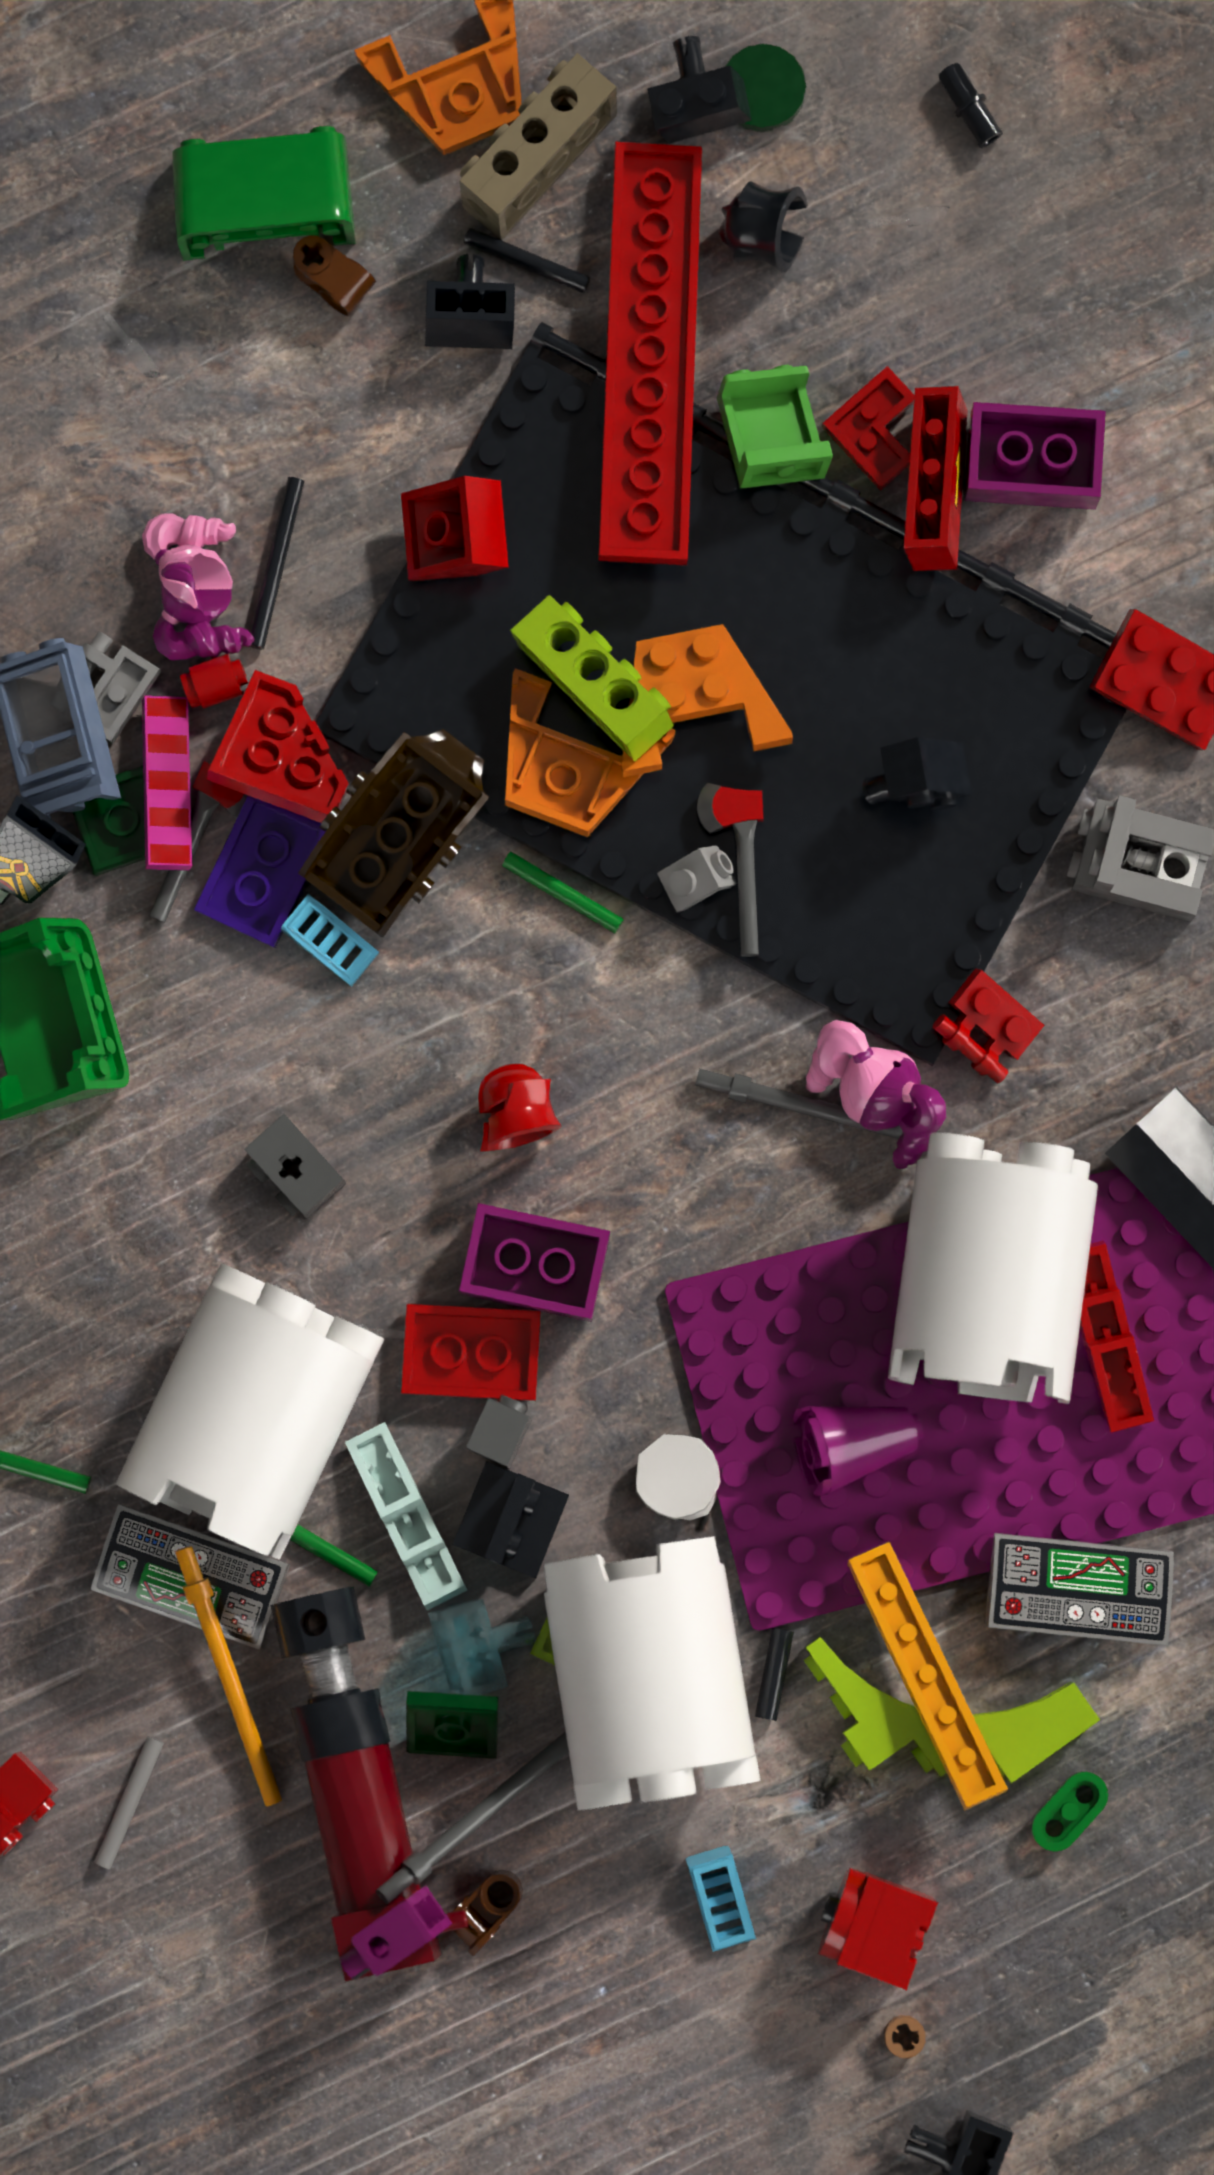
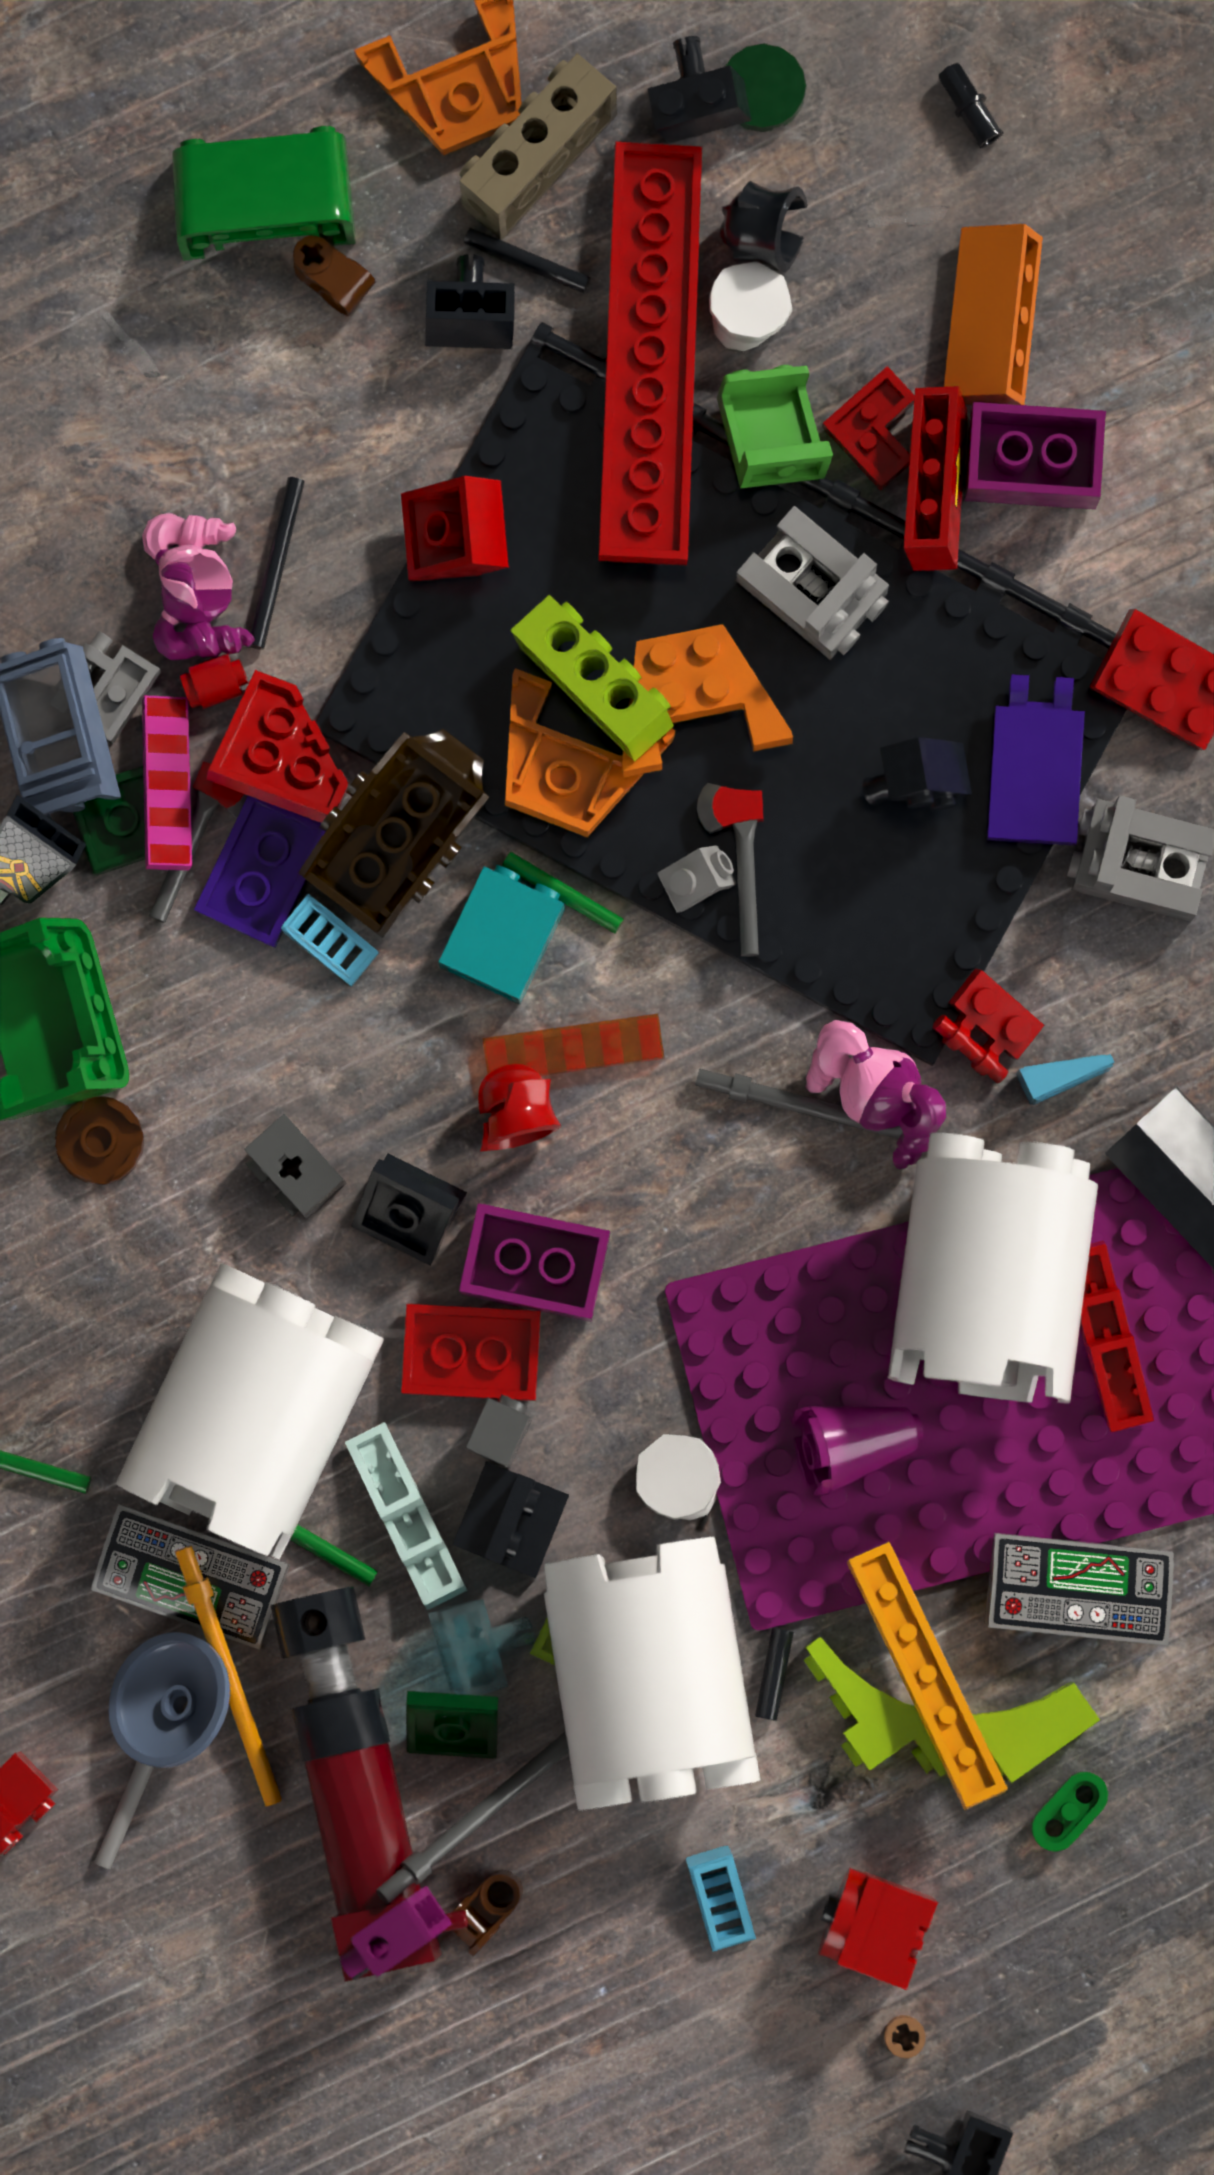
none -> reddish brown tile [55,1096,144,1185]
none -> sand blue dish [109,1632,230,1768]
none -> black bracket [351,1153,467,1266]
none -> teal brick [438,865,565,1005]
none -> clear orange tile [482,1014,664,1076]
none -> white hat [709,261,793,351]
none -> light grey brick [736,506,889,660]
none -> orange brick [944,224,1043,406]
none -> dark purple tile [987,674,1085,846]
none -> medium azure slope [1016,1054,1115,1105]

